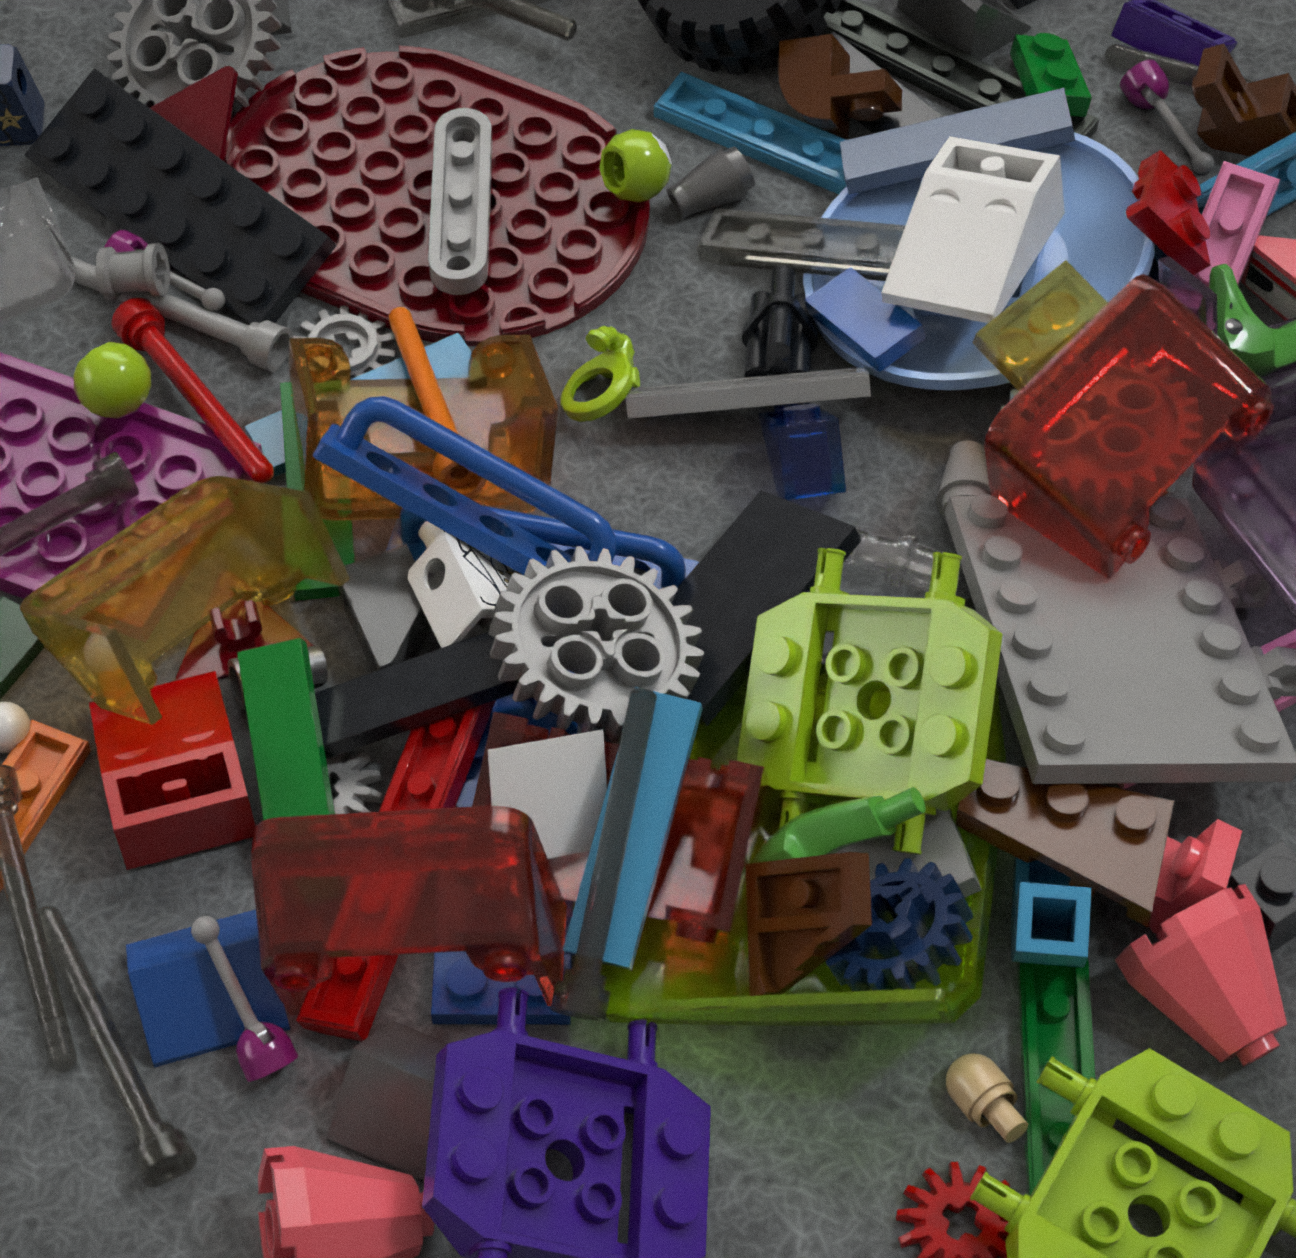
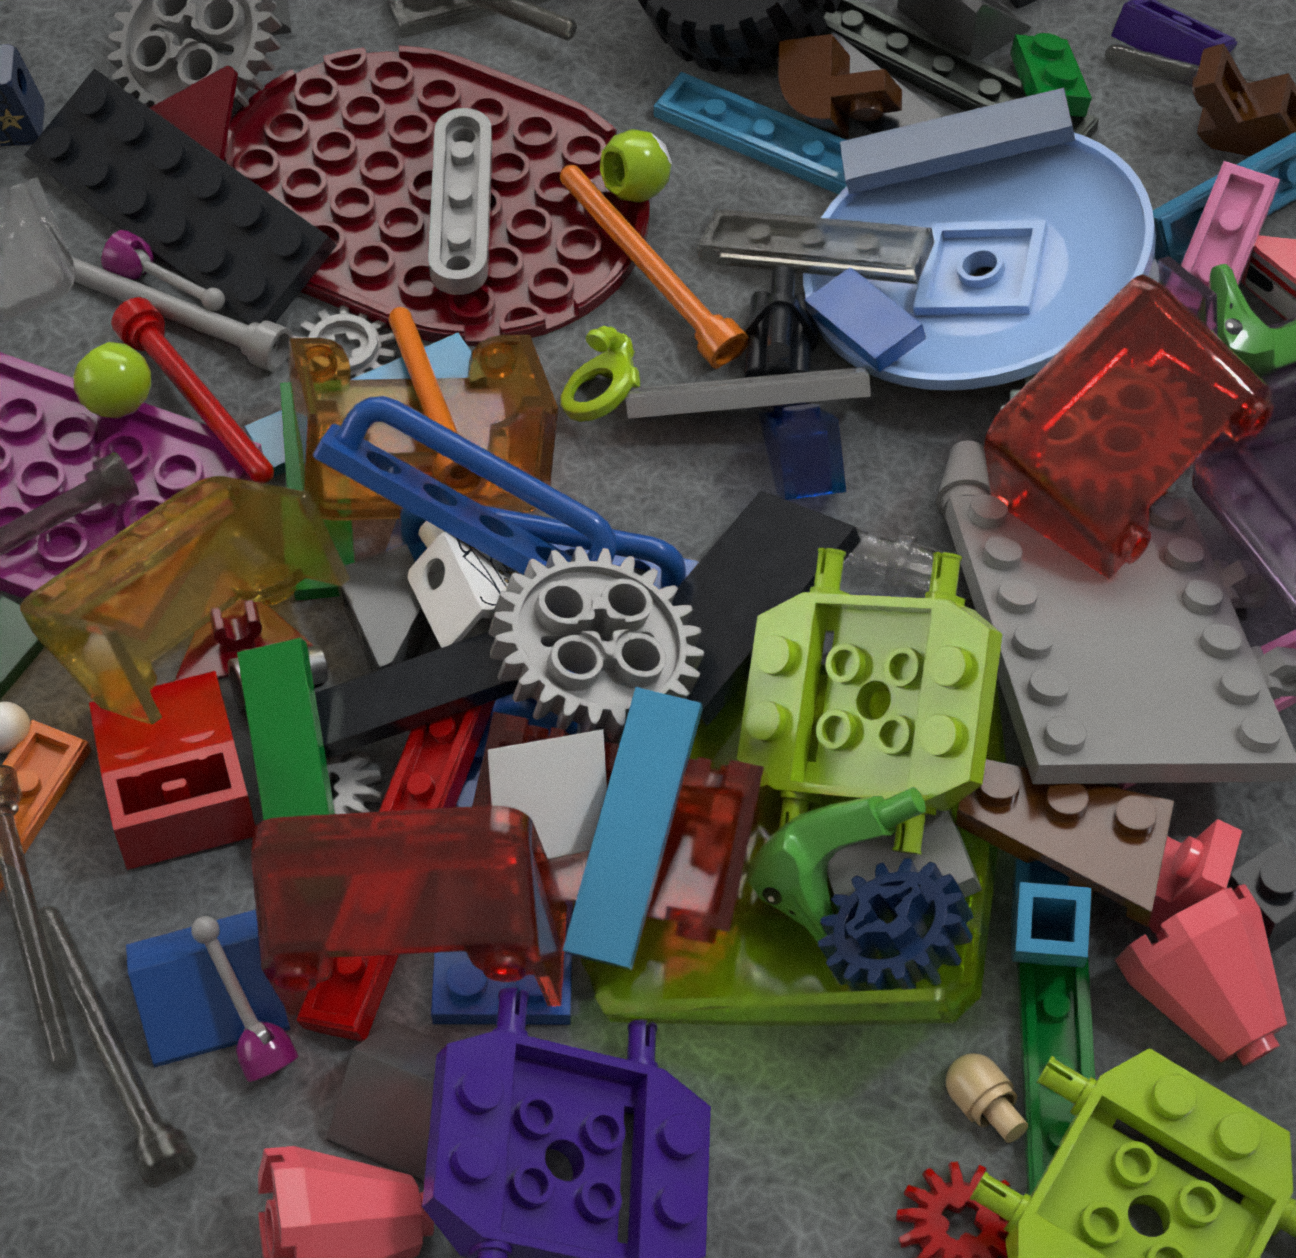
light grey bush [95,243,170,300] -> none
clear smoke piece [550,688,657,1022] -> none
flat silver cone [666,146,755,219] -> none
reddish brown wing [745,852,872,1000] -> none
white slope [881,136,1065,325] -> none
clear yellow wing [973,260,1108,427] -> none
hinge [1119,60,1214,174] -> none
red wing [1126,150,1211,277] -> none
none -> orange piece [560,165,749,369]

